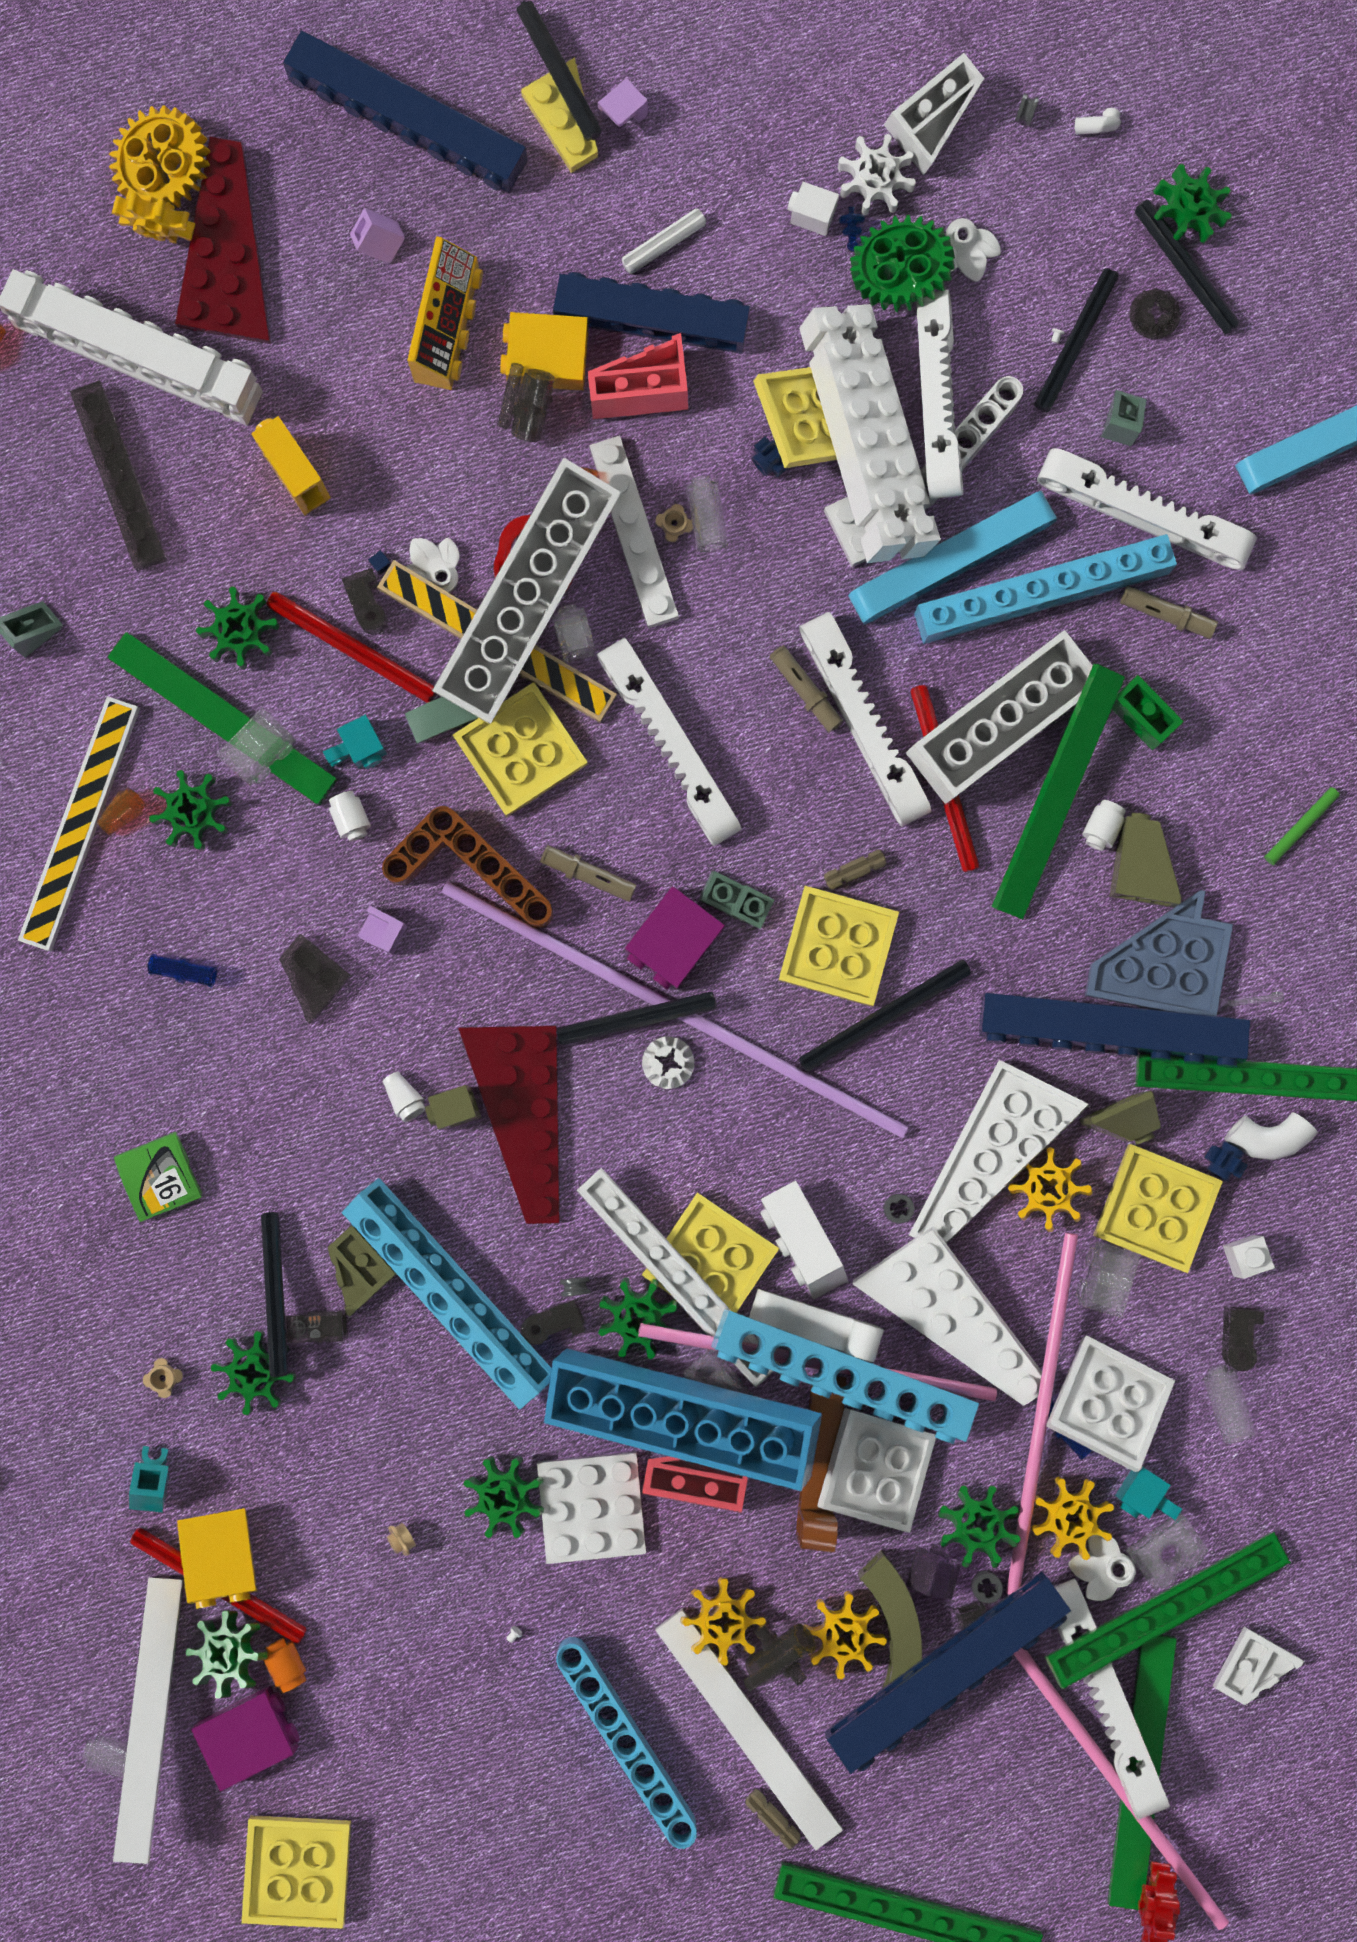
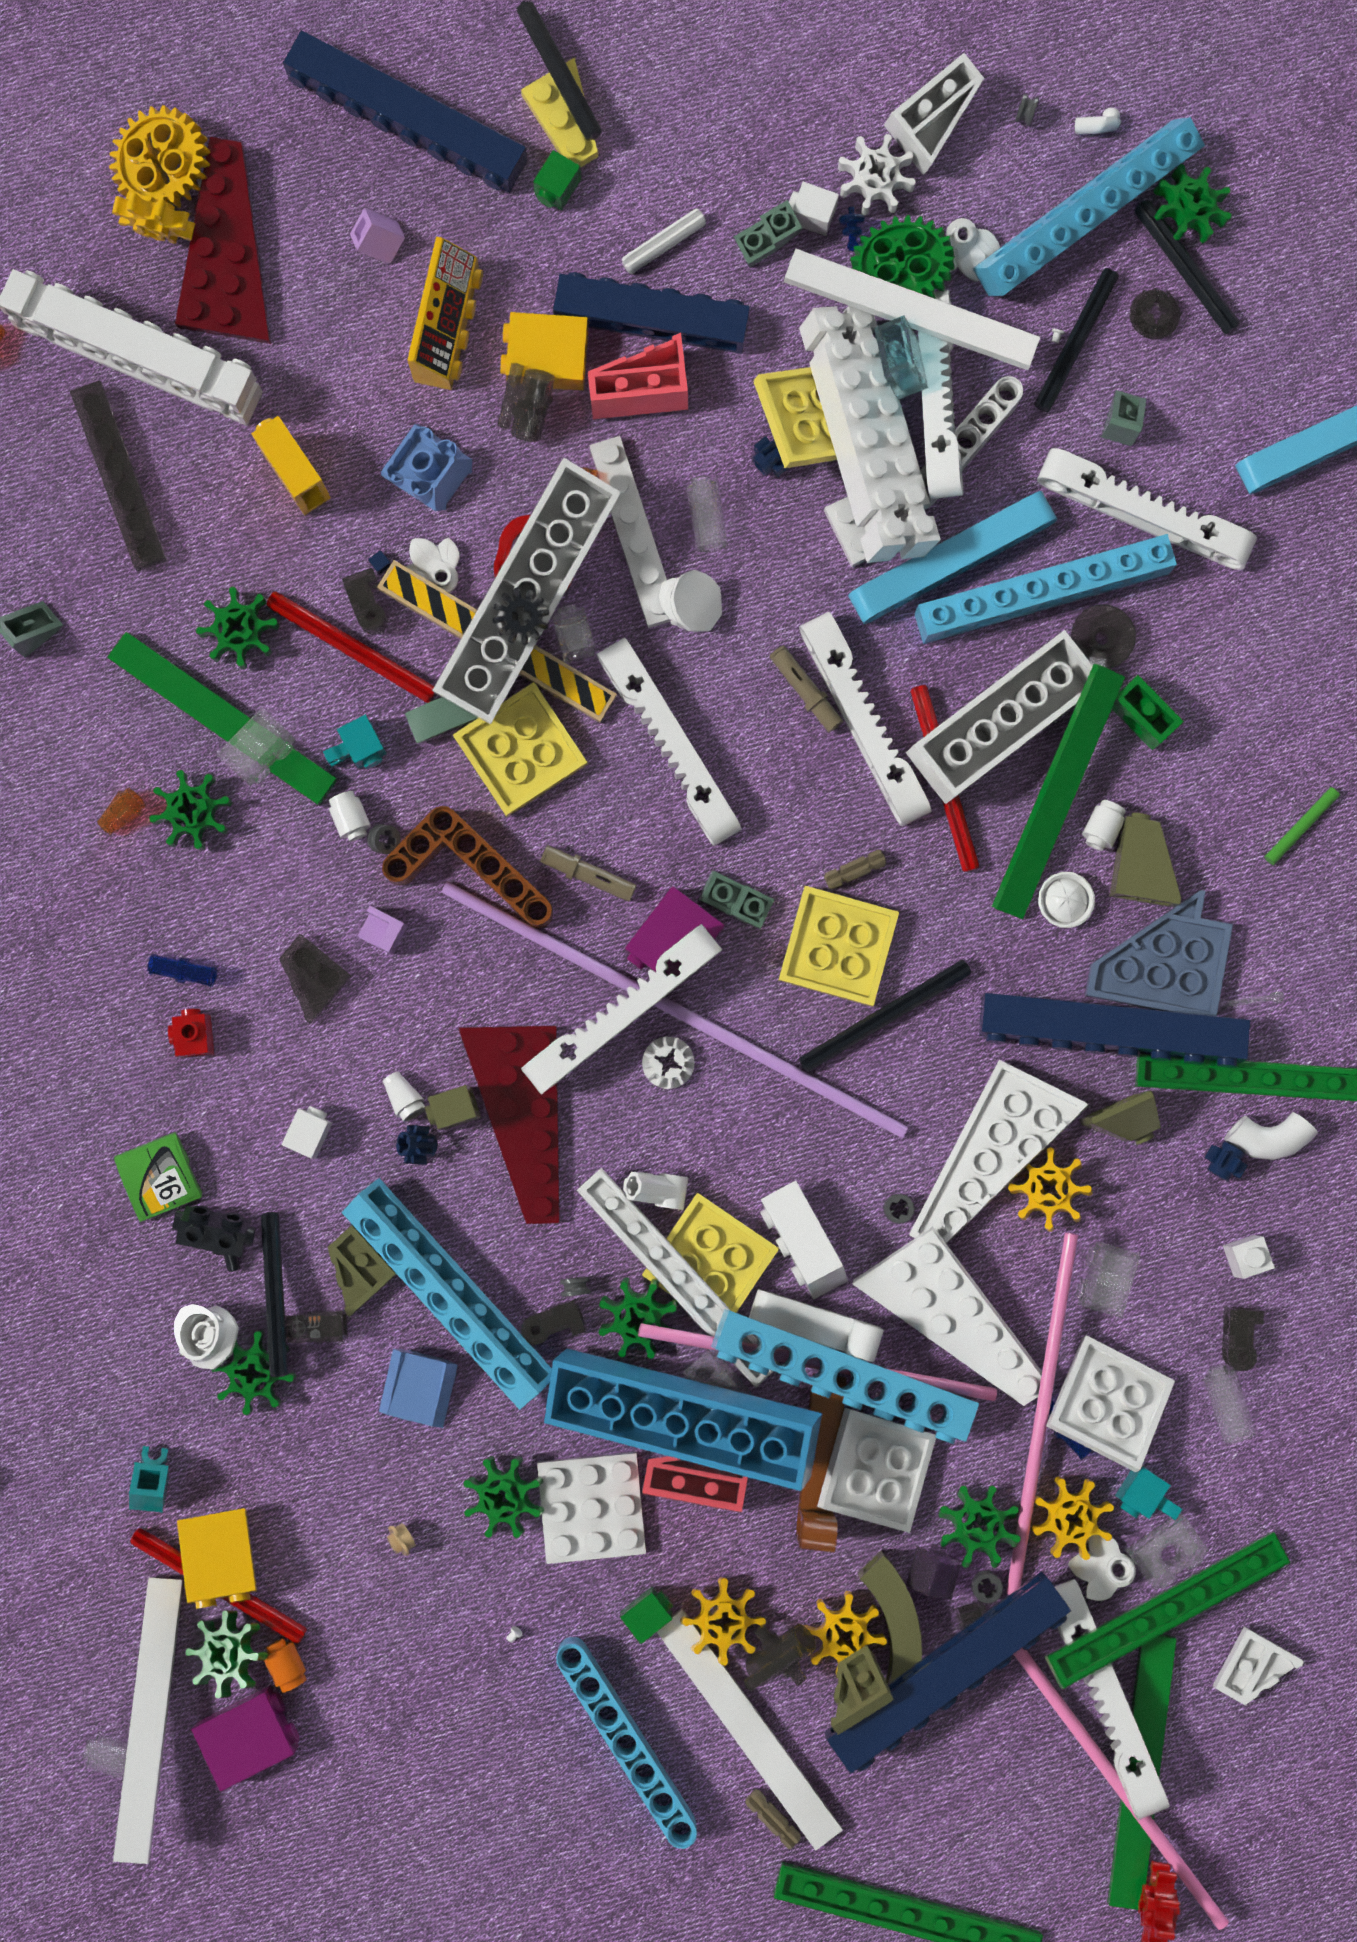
tile [18,696,140,952] -> none
tan plate [143,1358,183,1398] -> none
light yellow plate [241,1815,351,1929] -> none
black axle [557,992,717,1045] -> none
lavender panel [598,78,648,127] -> none
tan plate [656,504,694,542] -> none
light yellow plate [1093,1144,1223,1273] -> none
dark tan pin [1120,585,1218,639] -> none
none -> red brick [168,1009,214,1058]
none -> black brick [172,1206,256,1272]
none -> white hat [174,1304,239,1370]
none -> white brick [281,1106,333,1159]
none -> dark grey bush [367,824,401,854]
none -> medium blue slope [379,1348,458,1428]
none -> medium blue slope [381,424,472,511]
none -> dark blue gear [396,1125,438,1165]
none -> black gear [492,588,549,645]
none -> white gear [521,924,722,1095]
none -> green brick [533,150,581,211]
none -> green brick [620,1586,674,1644]
none -> white piece [623,1172,688,1210]
none -> white hat [658,570,722,632]
none -> sand green slope [734,200,803,267]
none -> white tile [784,248,1040,370]
none -> olive wing [830,1645,894,1735]
none -> clear light blue brick [874,315,928,400]
none -> medium azure brick [972,117,1205,296]
none -> white hat [1038,872,1095,928]
none -> clear smoke dish [1071,604,1136,669]

